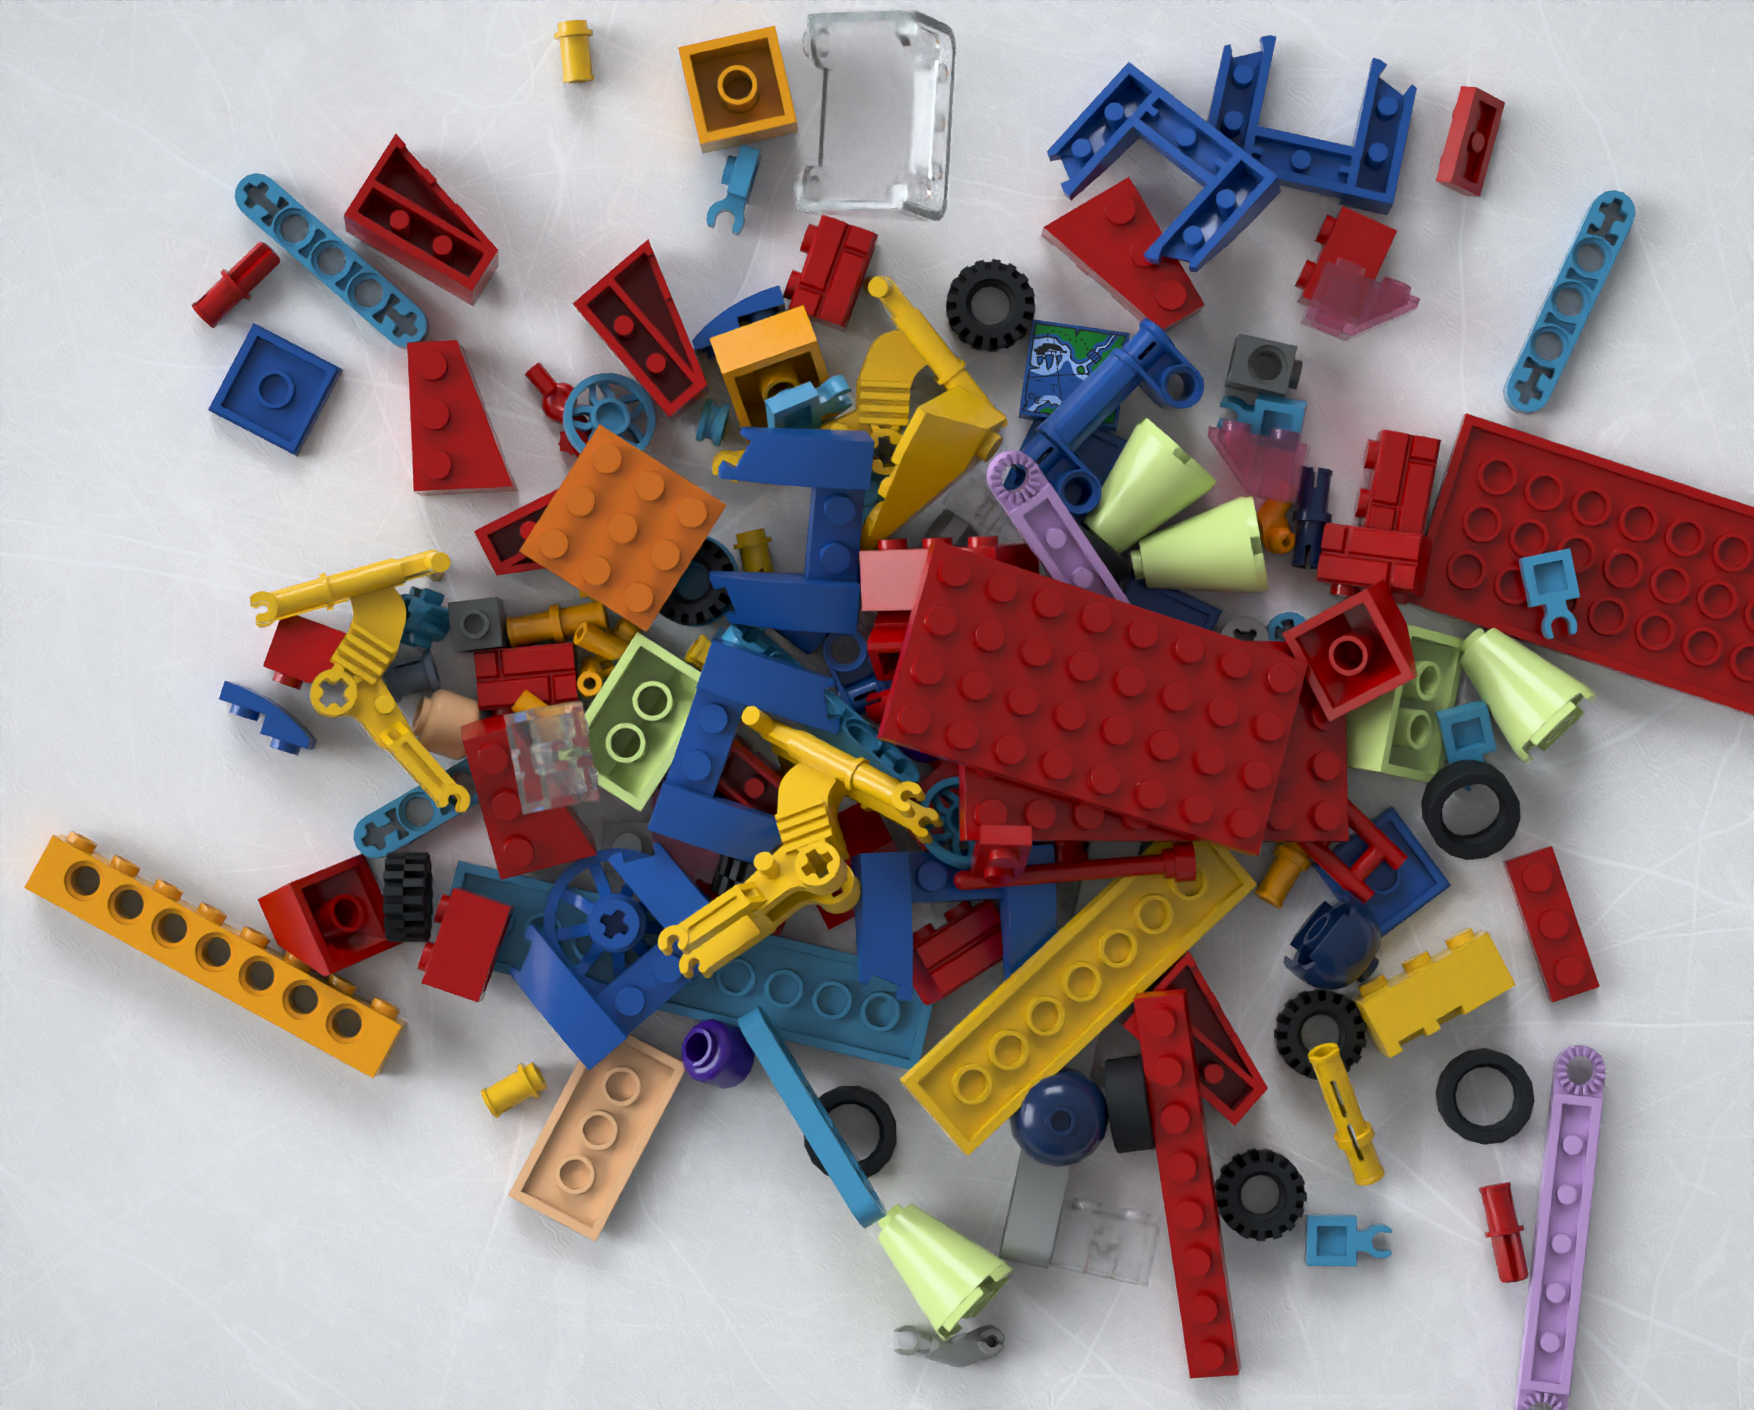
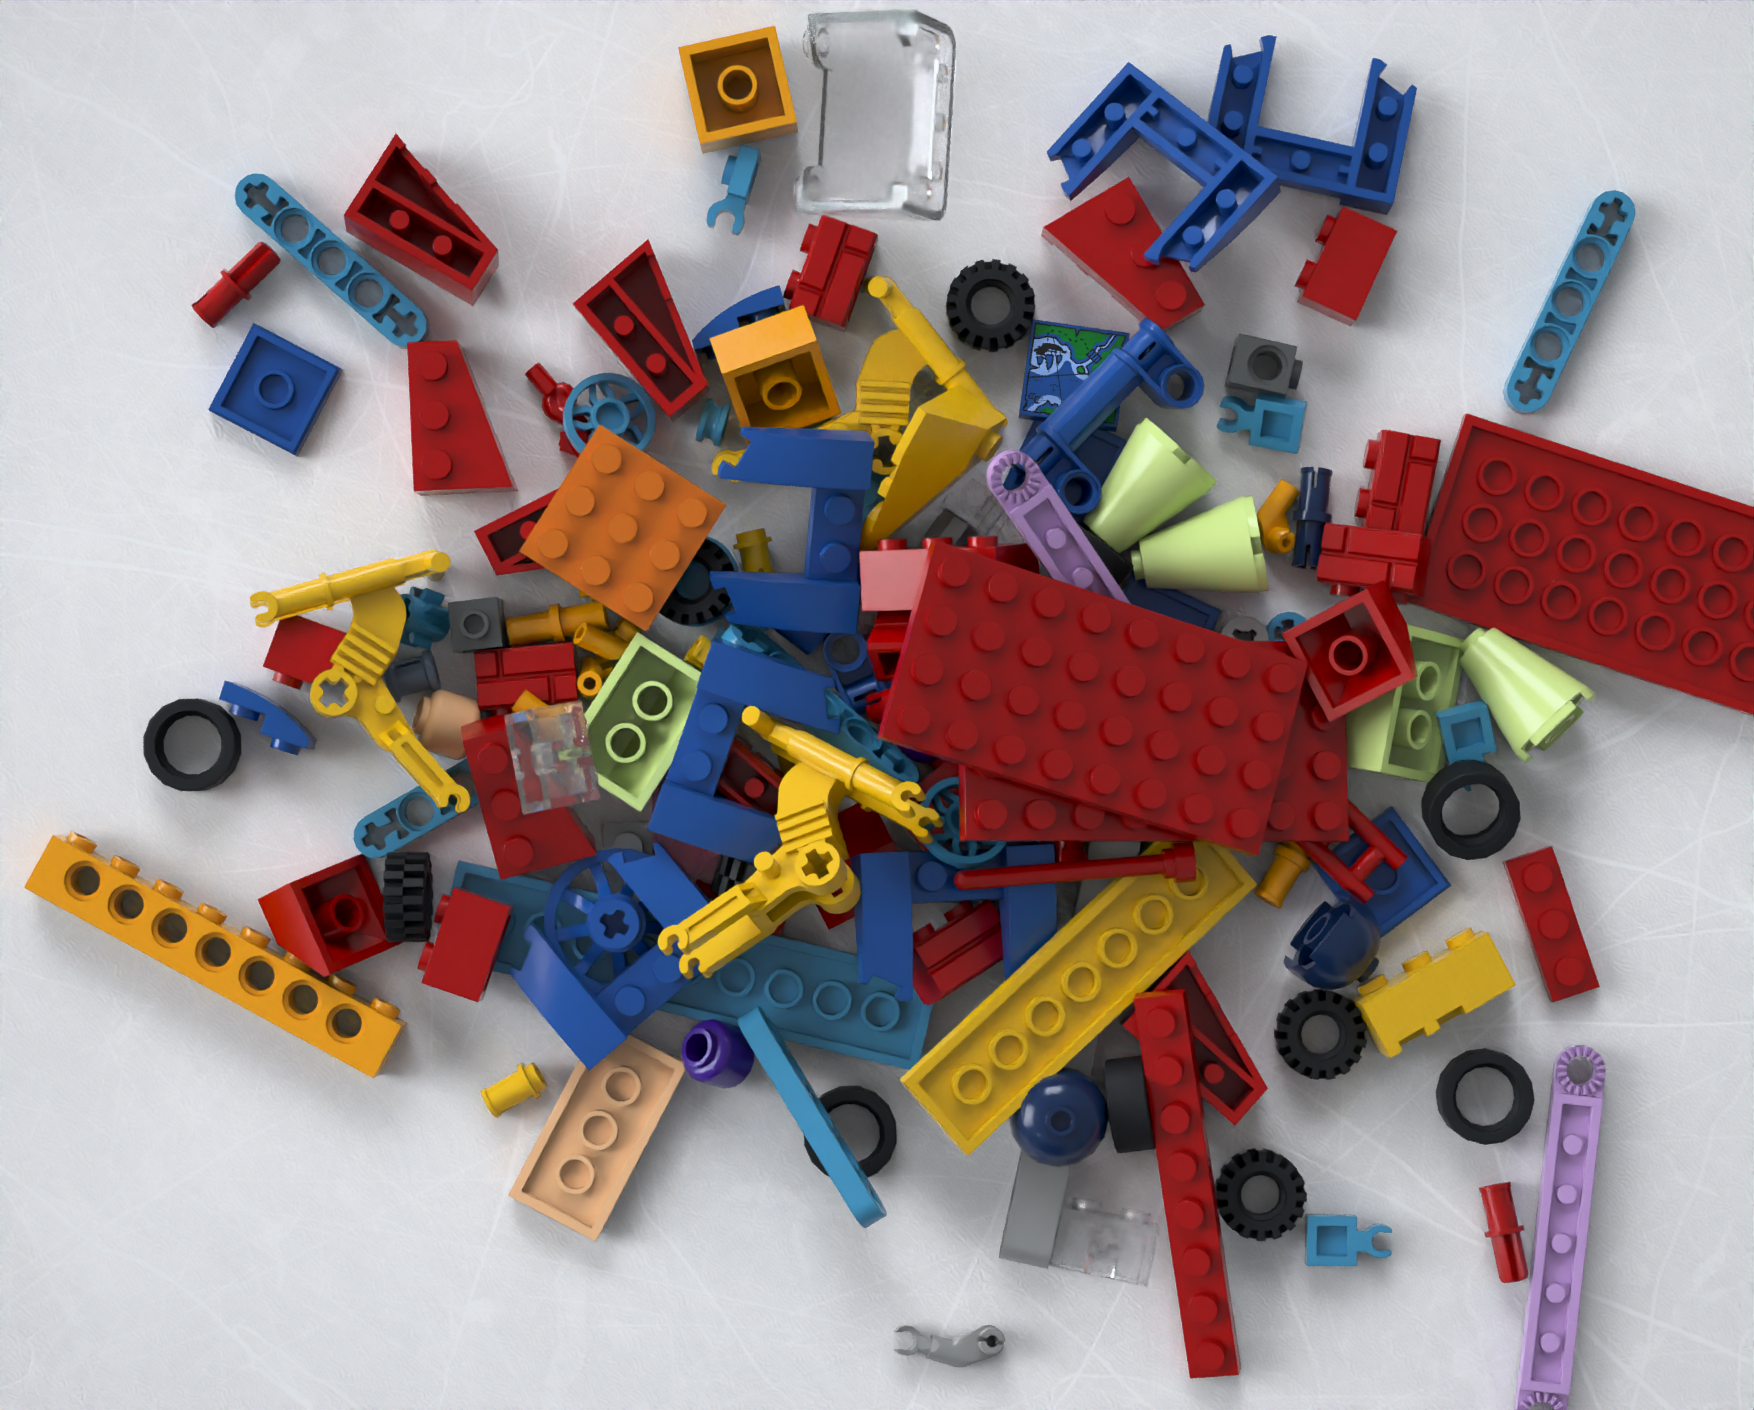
yellow pin [554,20,594,84] -> none
dark azure plate [765,375,853,429] -> none
yellowish green cone [877,1203,1014,1341] -> none
red plate [971,825,1032,885] -> none
clear pink slope [1207,420,1311,506] -> none
clear pink slope [1300,259,1420,341] -> none
yellow pin [1308,1043,1385,1186] -> none
red plate [1436,86,1505,197] -> none
dark azure plate [1518,548,1580,640] -> none
none -> black tyre [143,698,242,791]

